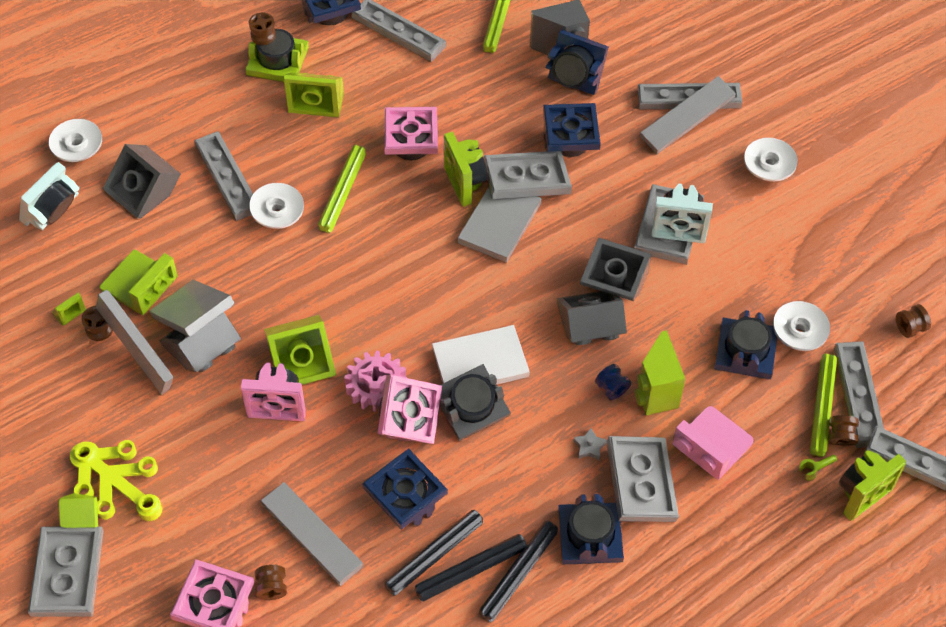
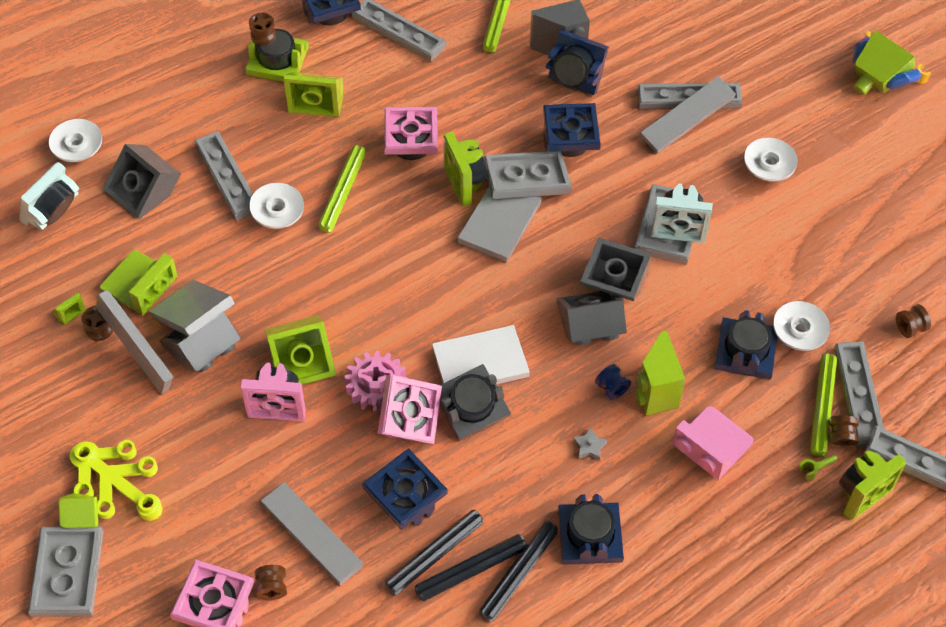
light grey tile [607,436,679,522] -> none
none -> lime torso [853,30,931,95]

